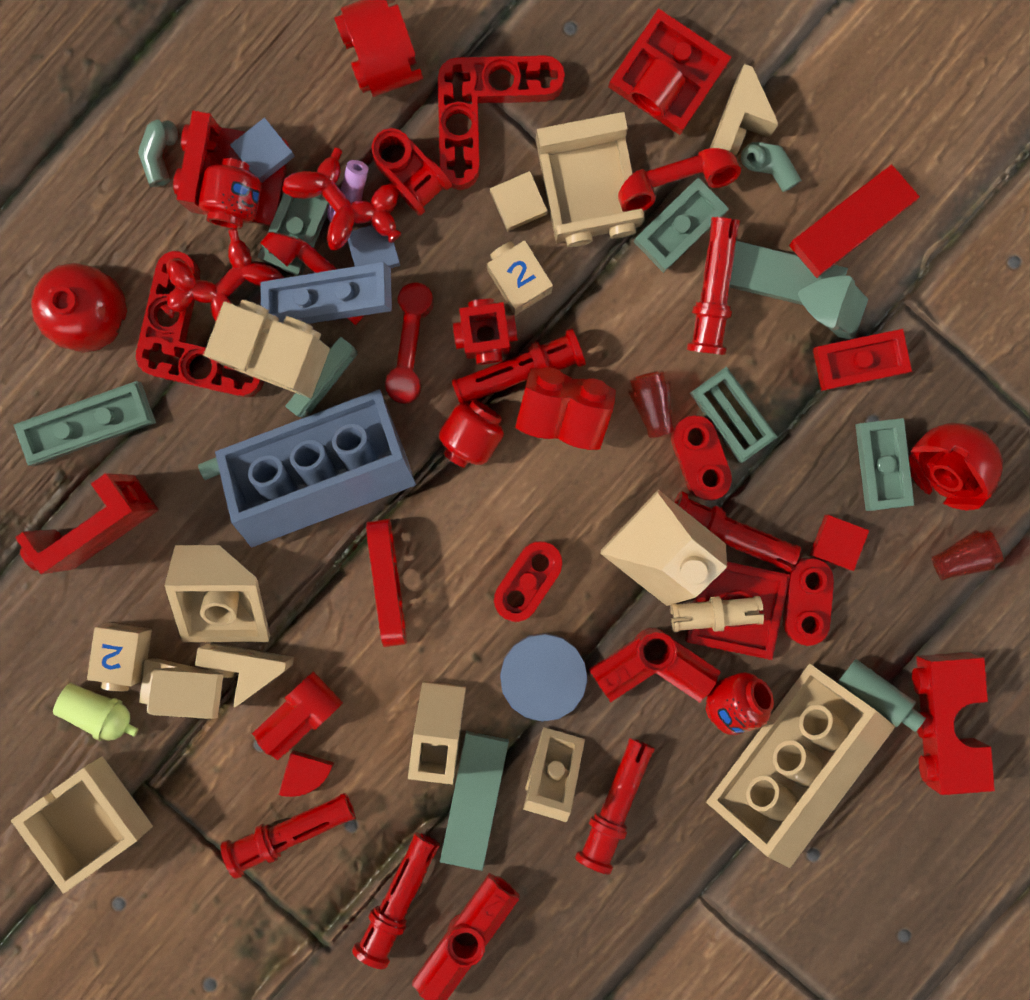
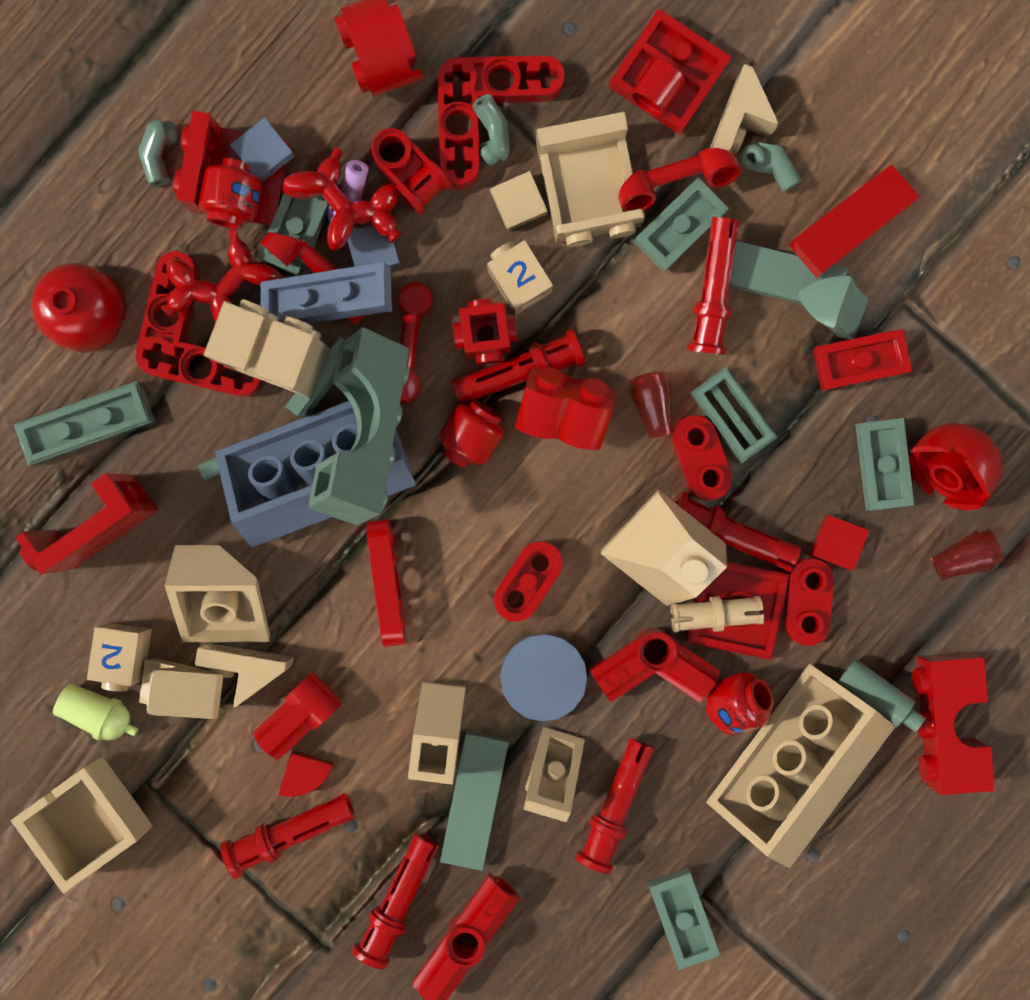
none -> sand green arch [308,327,409,525]
none -> sand green arm [472,94,511,165]
none -> sand green plate [647,868,720,970]

